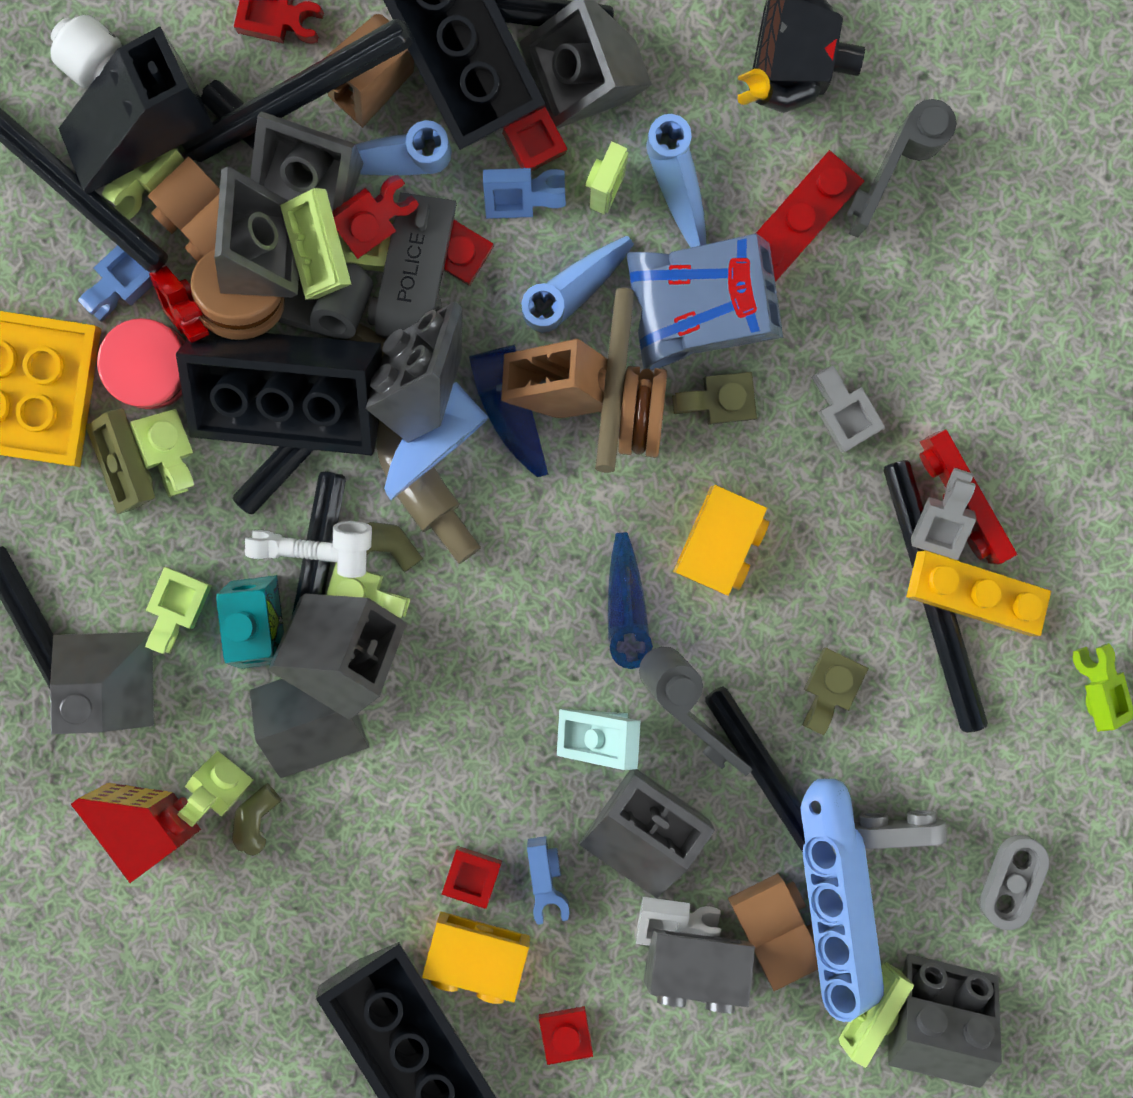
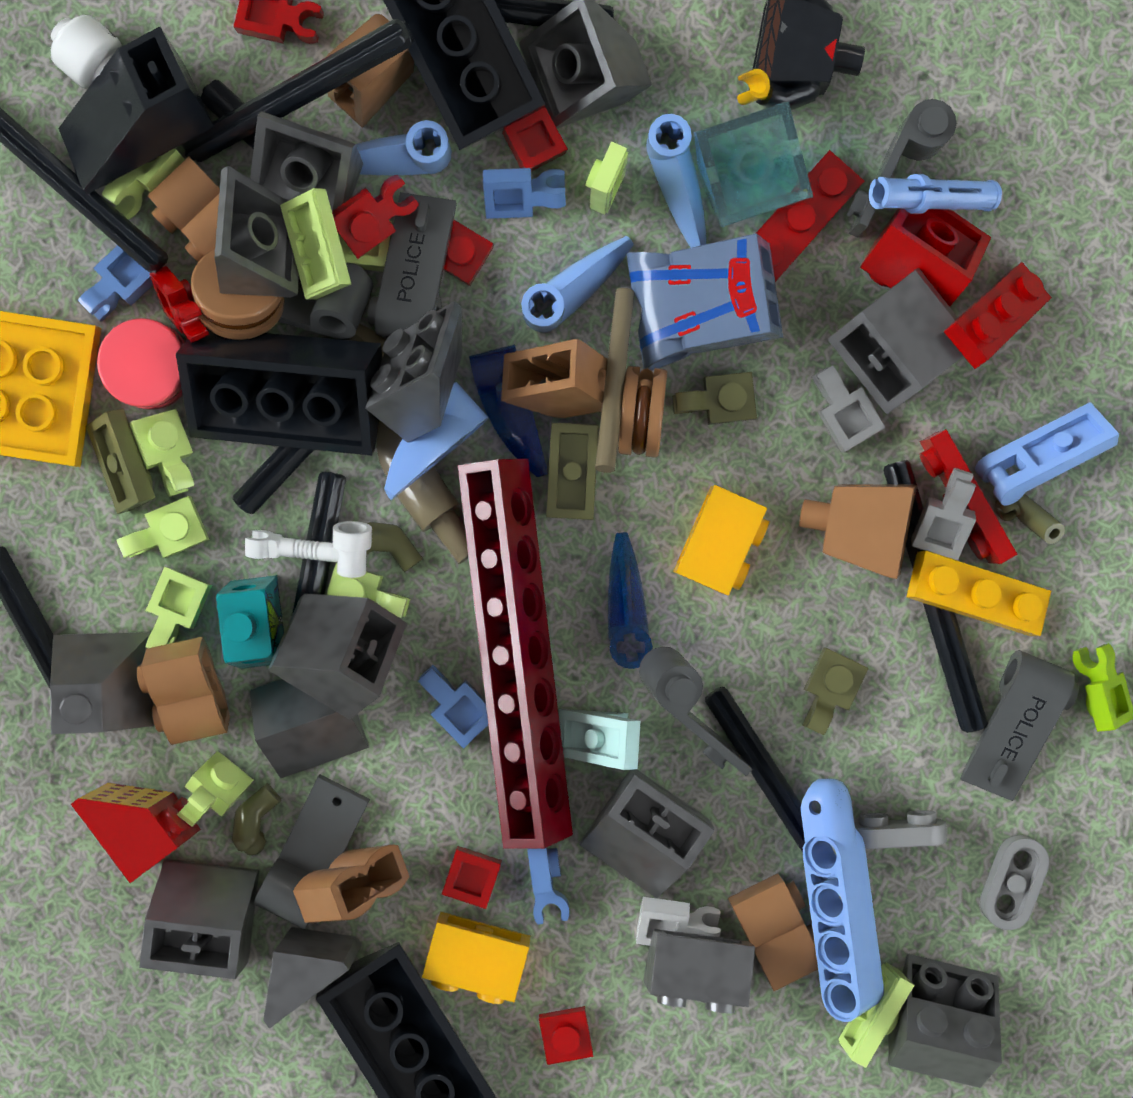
none -> yellowish green plate [117,496,210,558]
none -> medium nougat brick [137,637,230,745]
none -> flat silver slope [139,859,259,979]
none -> dark grey door [254,774,370,930]
none -> flat silver slope [263,927,362,1028]
none -> medium nougat brick [293,845,409,923]
none -> medium blue plate [418,665,488,748]
none -> dark red brick [457,459,573,849]
none -> olive plate [546,422,599,520]
none -> clear light blue slope [694,101,813,227]
none -> medium nougat torso [799,484,917,579]
none -> flat silver slope [827,268,963,414]
none -> red slope [860,208,991,307]
none -> light blue pin [869,174,1002,214]
none -> red plate [943,262,1052,369]
none -> dark grey door [960,650,1079,801]
none -> light blue plate [975,402,1119,506]
none -> olive arm [995,494,1065,544]

